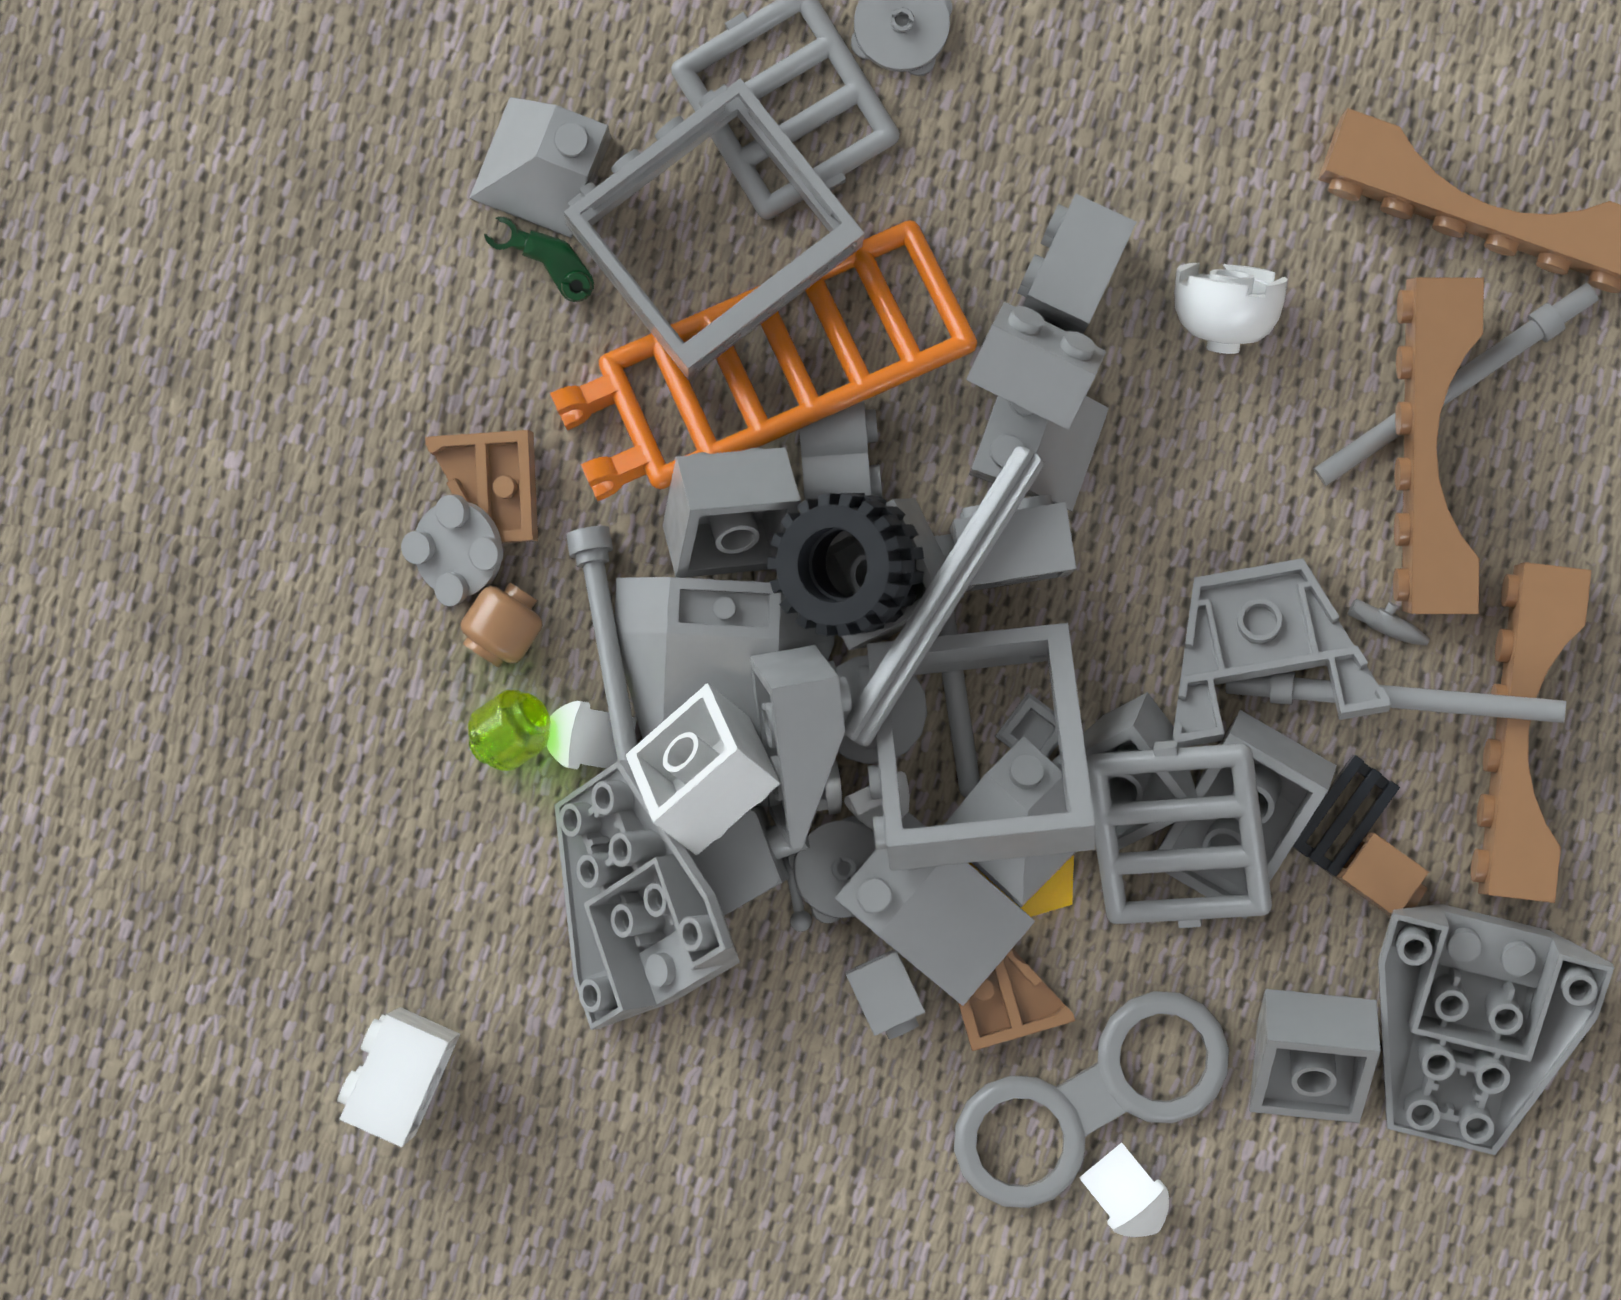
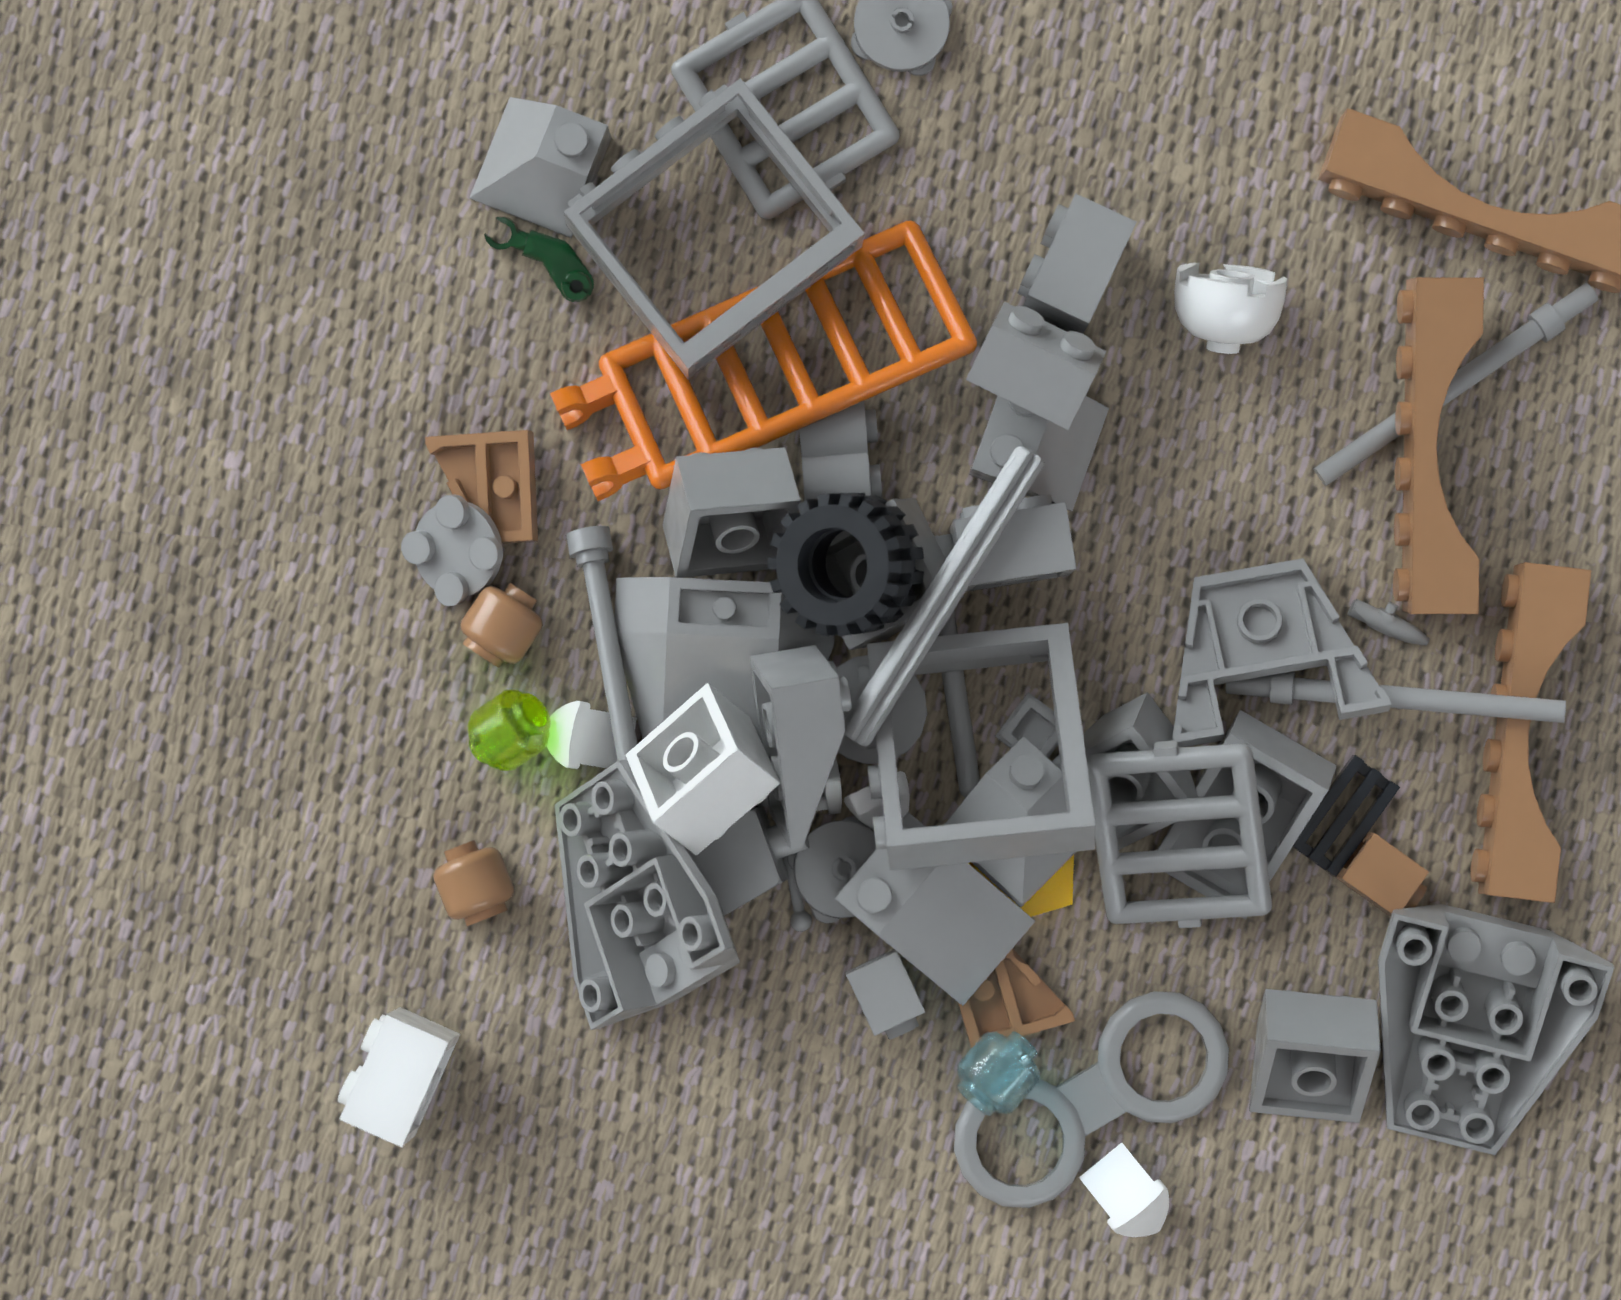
none -> medium nougat head [433,840,514,926]
none -> clear light blue head [957,1031,1040,1116]

